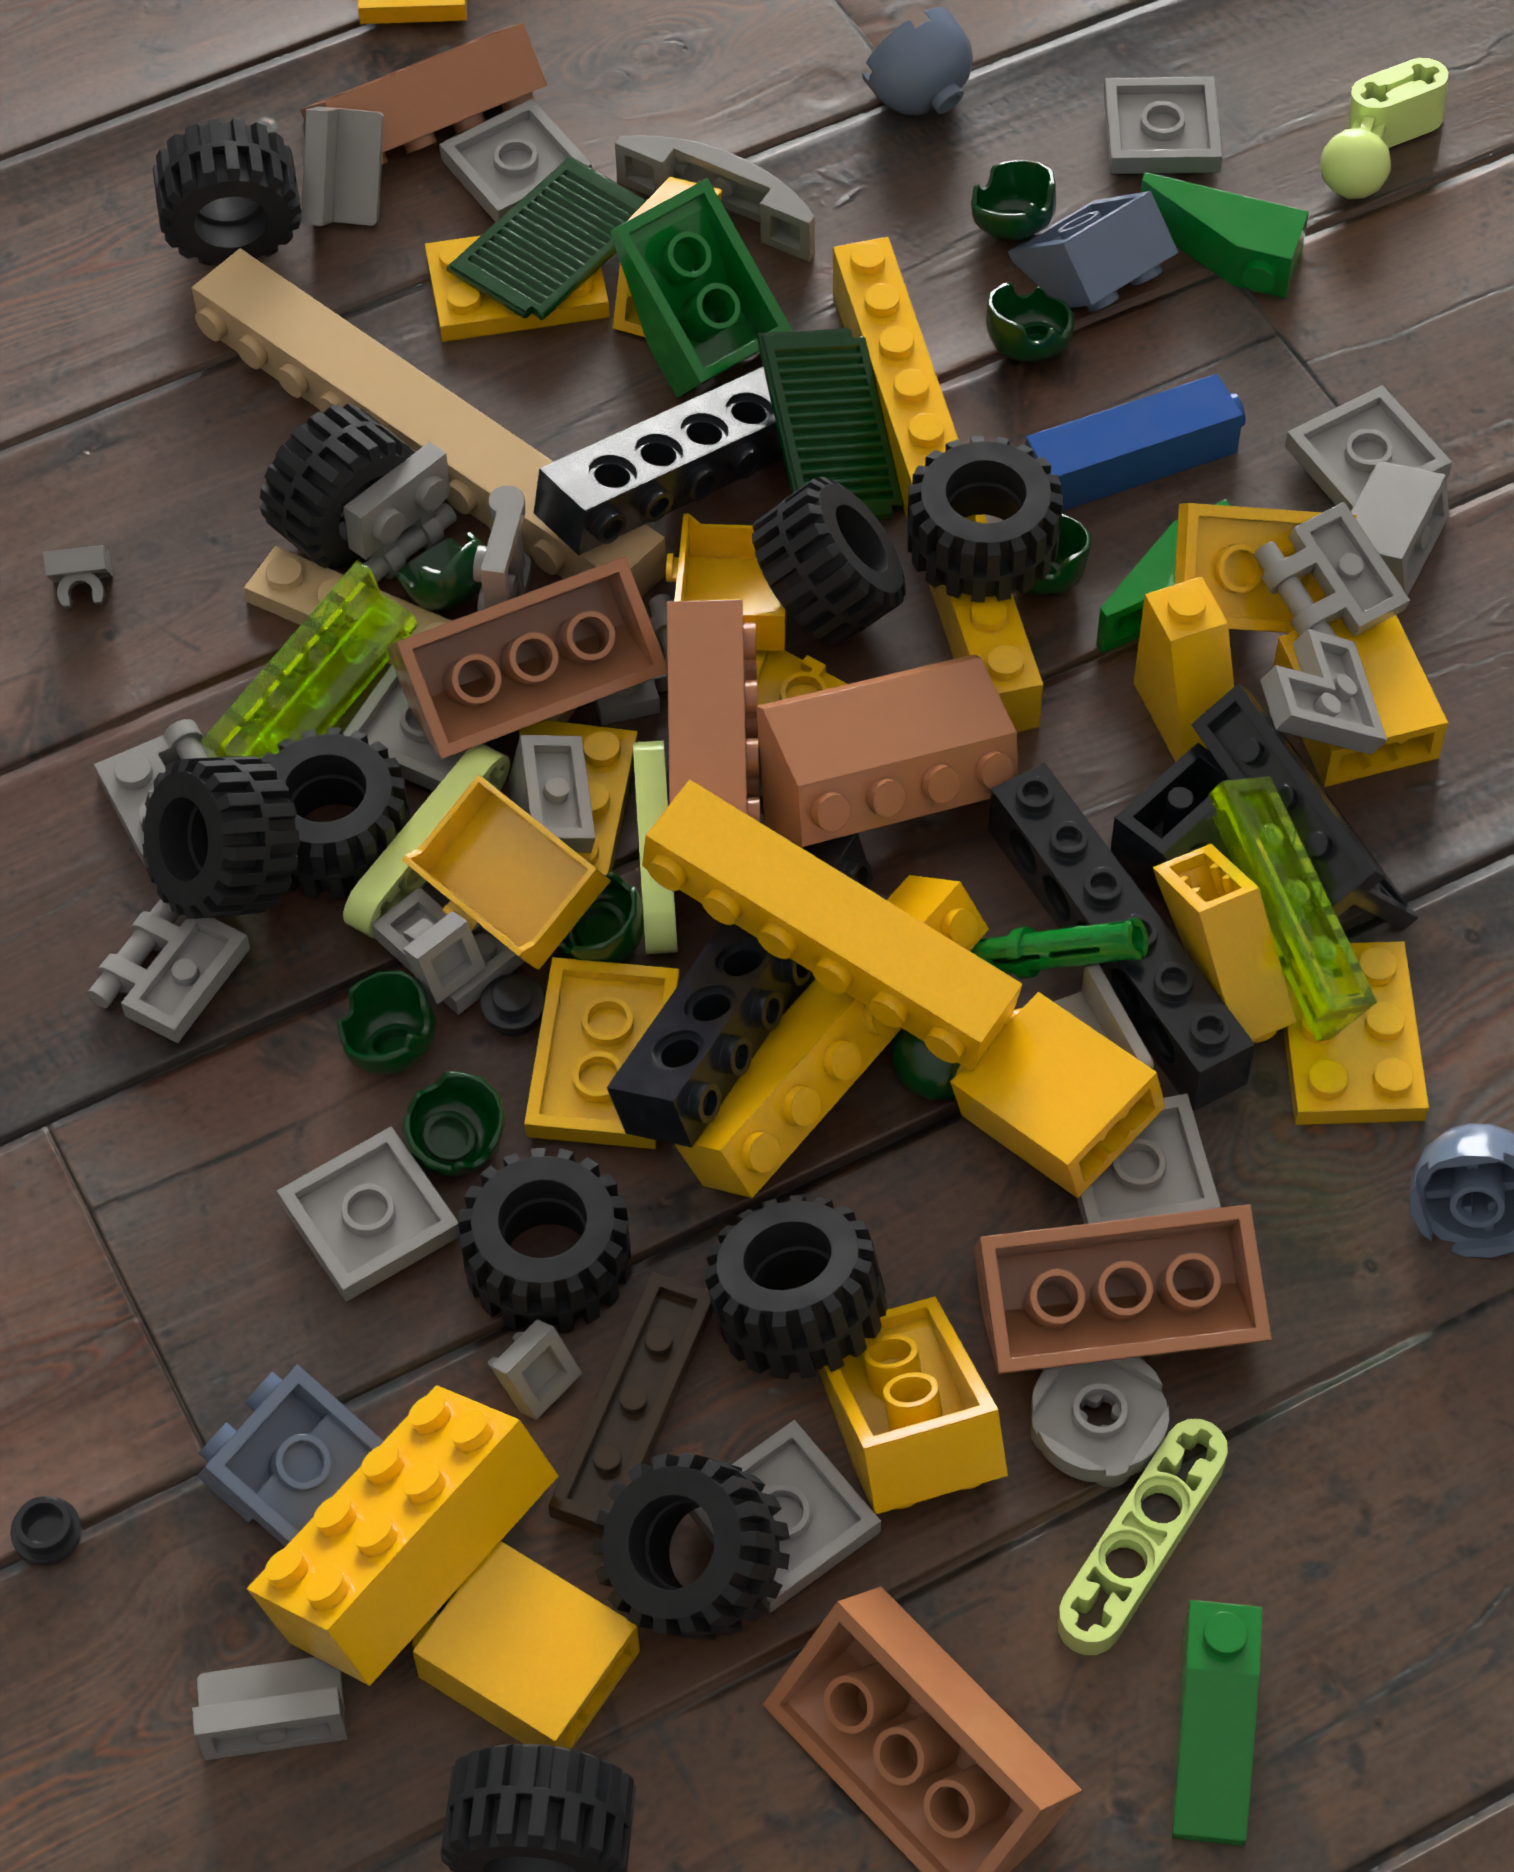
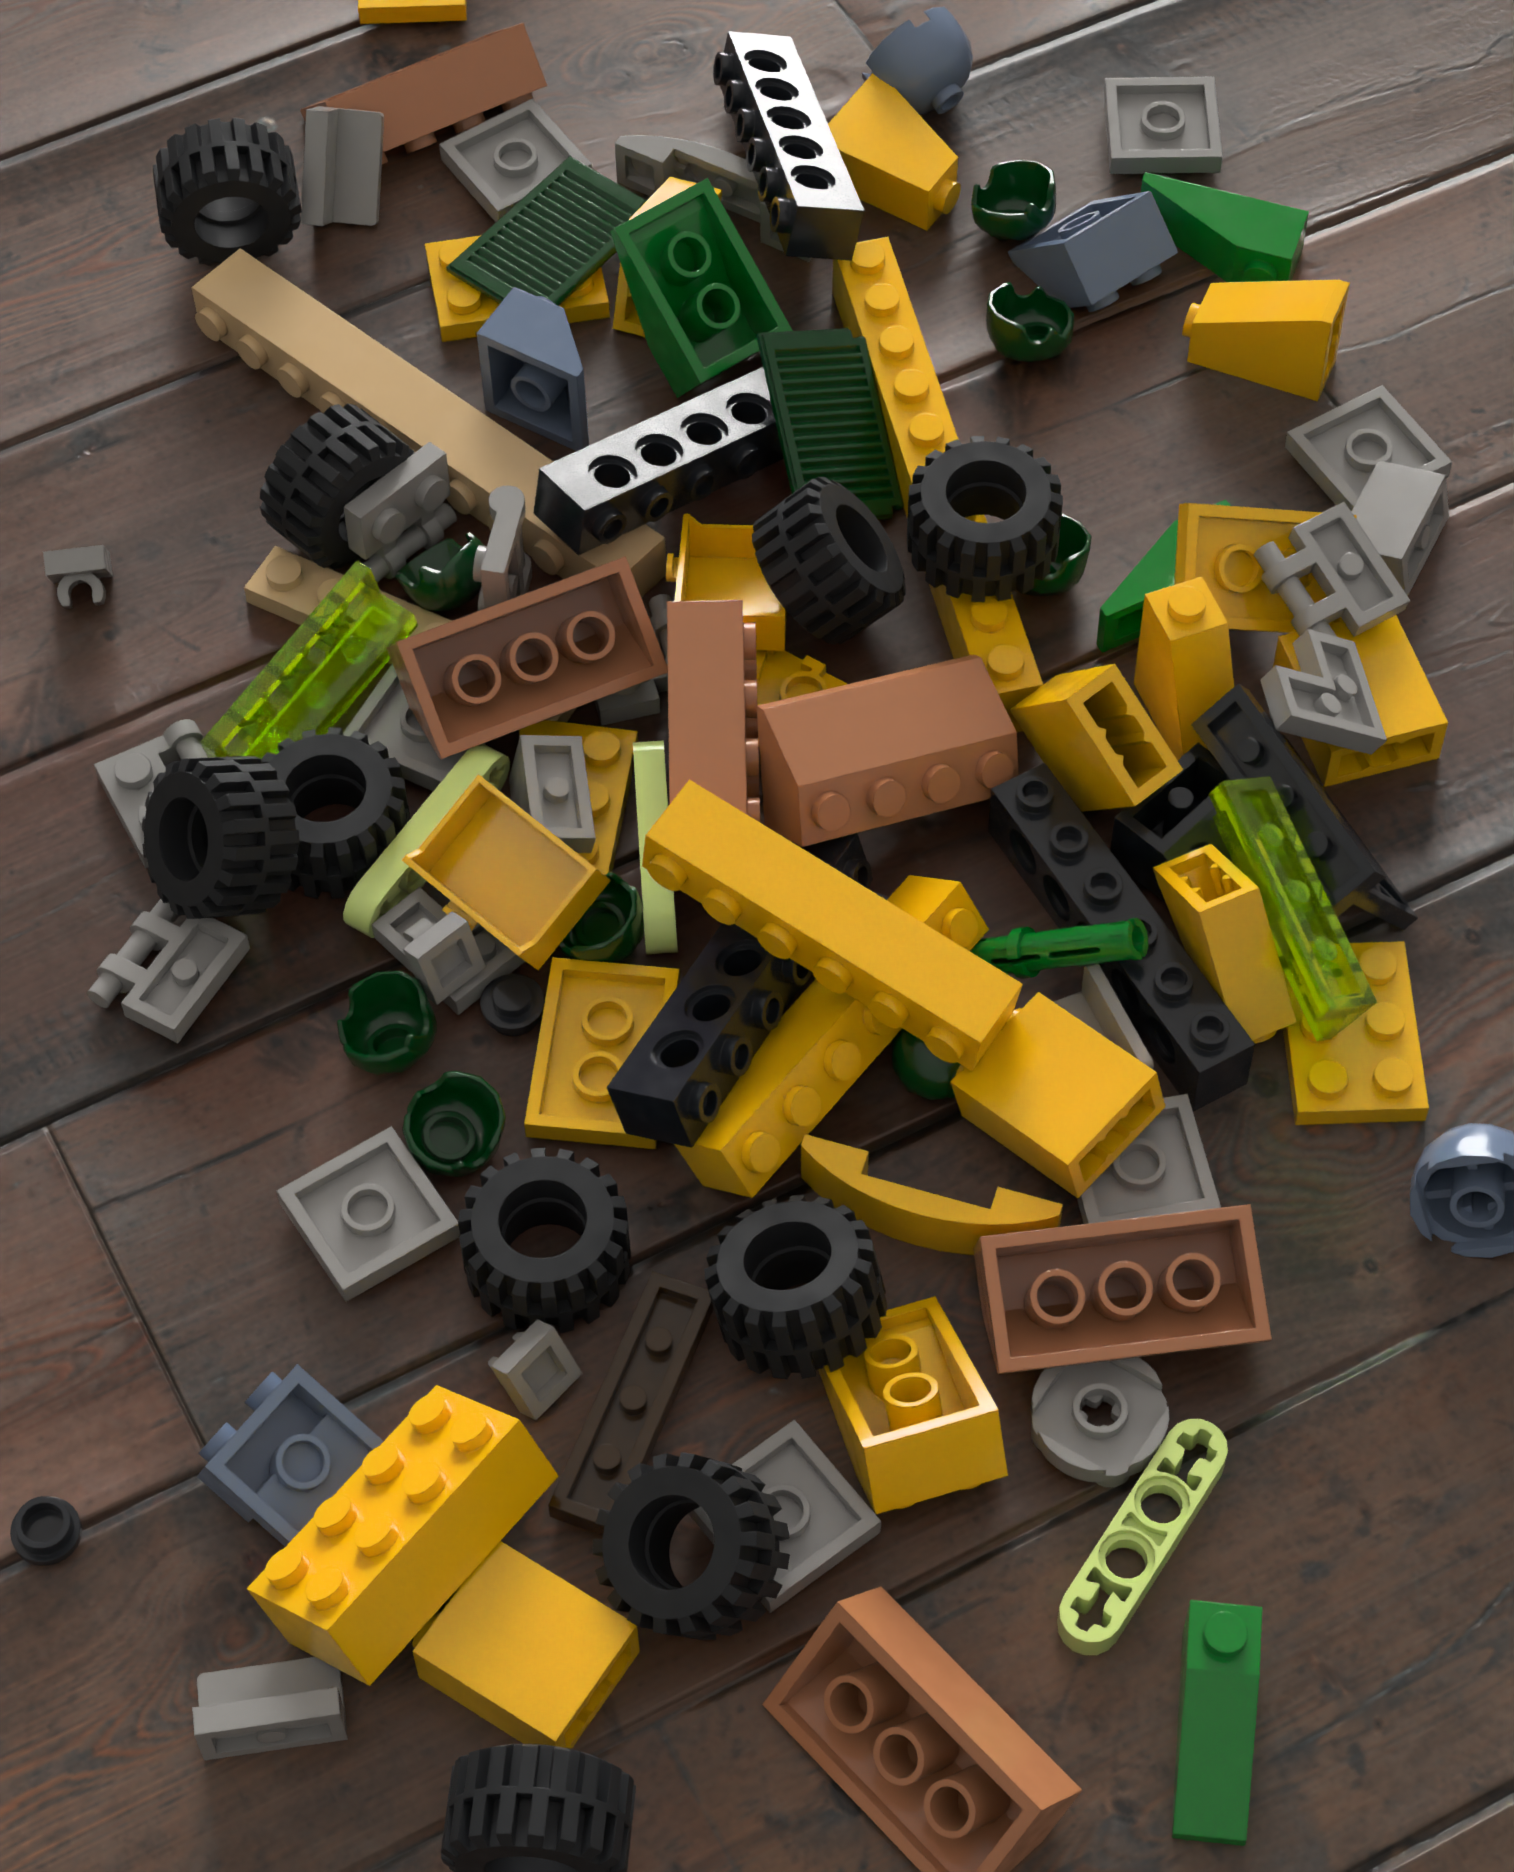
blue brick [1025,374,1246,511] -> none
yellowish green beam [1320,58,1449,199] -> none
none -> sand blue slope [477,287,589,451]
none -> black brick [713,31,864,261]
none -> yellow slope [801,1134,1063,1255]
none -> yellow slope [828,73,961,231]
none -> yellow brick [1010,664,1183,812]
none -> yellow slope [1182,280,1350,401]

